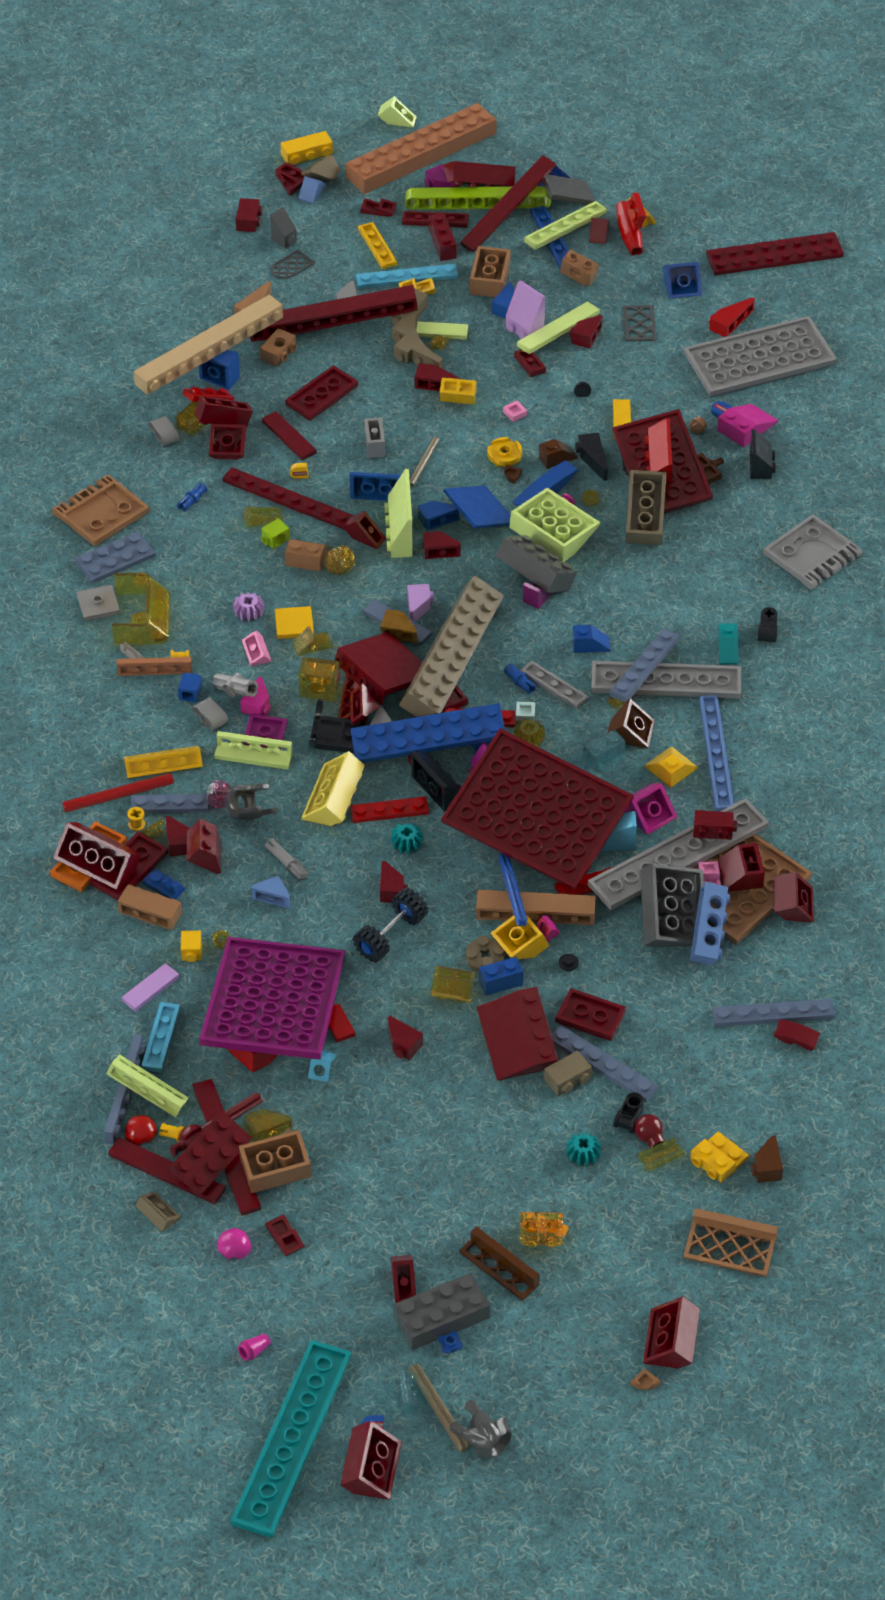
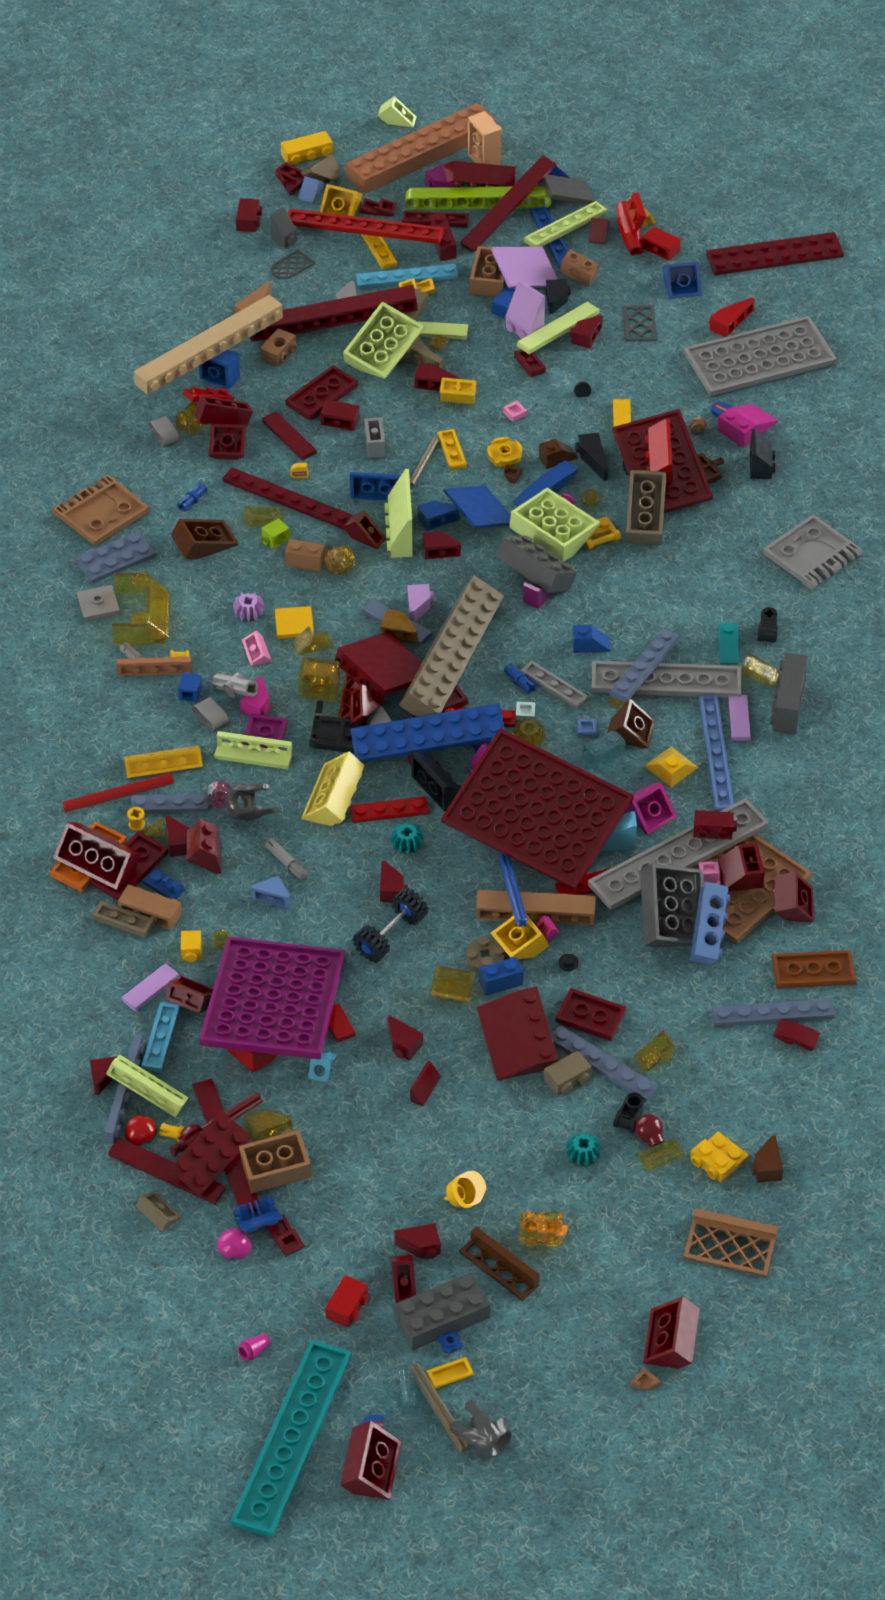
none -> dark red slope [90,1056,118,1096]
none -> dark tan plate [92,901,154,938]
none -> dark red hinge [165,975,213,1014]
none -> reddish brown slope [171,519,238,559]
none -> blue hinge [232,1196,284,1232]
none -> red plate [288,209,445,244]
none -> yellow slope [320,184,363,216]
none -> dark red brick [320,400,360,431]
none -> red brick [325,1275,370,1328]
none -> yellowish green slope [343,301,425,379]
none -> dark red slope [394,1223,441,1259]
none -> dark red slope [410,1061,441,1106]
none -> yellow tile [426,1357,474,1389]
none -> yellow tile [437,429,467,470]
none -> yellow piece [444,1170,486,1209]
none -> light nougat brick [468,111,502,165]
none -> lavender piece [491,247,557,288]
none -> black slope [546,279,571,314]
none -> medium blue tile [577,719,597,737]
none -> yellow plate [584,516,621,550]
none -> clear yellow slope [634,1030,675,1072]
none -> red brick [642,226,681,261]
none -> lavender tile [728,695,751,741]
none -> clear yellow plate [741,654,780,688]
none -> dark grey brick [770,653,808,735]
none -> dark orange tile [772,950,856,989]

